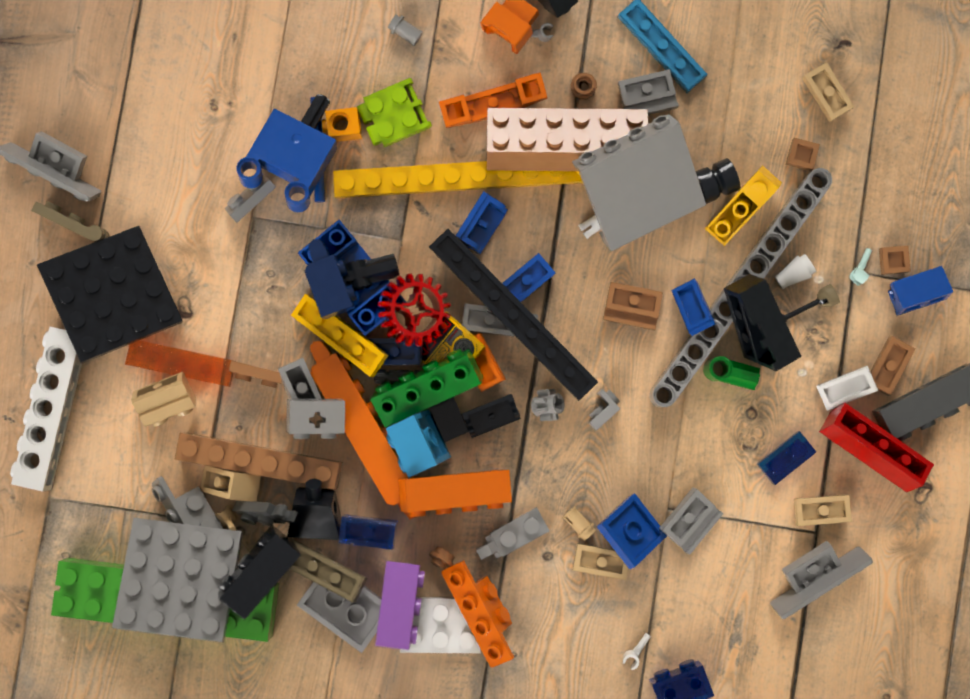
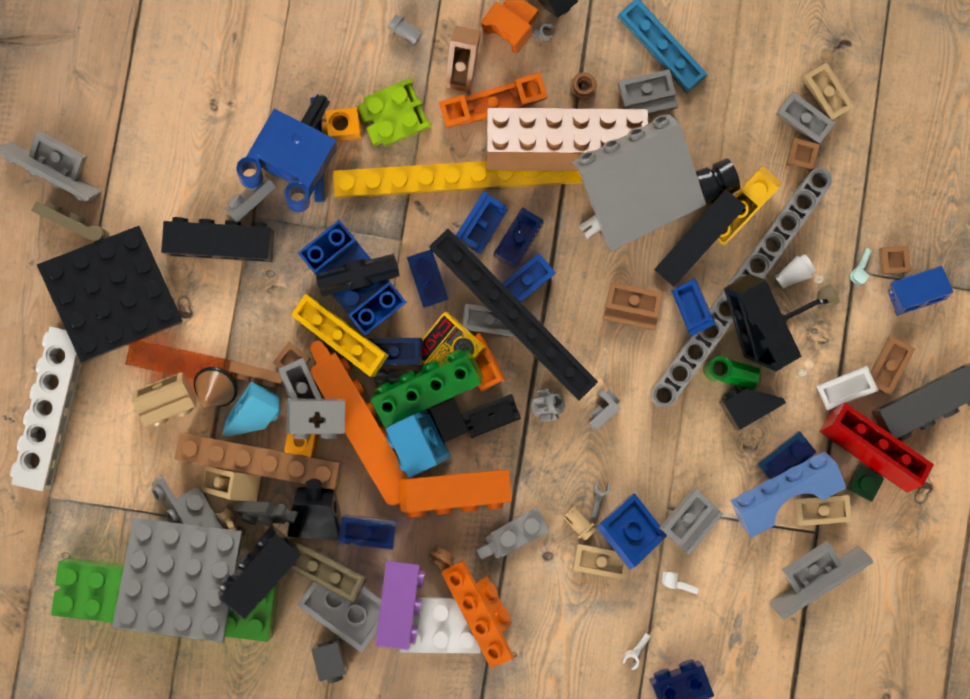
dark blue hinge [305,239,357,319] -> none
red gear [378,273,451,347] -> none
none -> black brick [161,217,274,262]
none -> medium nougat hat [193,367,238,408]
none -> medium azure slope [223,381,281,437]
none -> medium nougat plate [273,342,311,368]
none -> light orange brick [284,433,319,457]
none -> dark grey brick [311,638,349,683]
none -> clear blue plate [407,250,449,308]
none -> medium nougat slope [445,26,481,92]
none -> clear blue brick [494,207,544,269]
none -> light grey hand [591,480,611,518]
none -> black tile [654,189,746,287]
none -> white hand [662,572,699,594]
none -> black slope [719,387,786,430]
none -> medium blue arch [730,451,846,538]
none -> light grey plate [775,92,835,144]
none -> dark green plate [846,465,885,502]

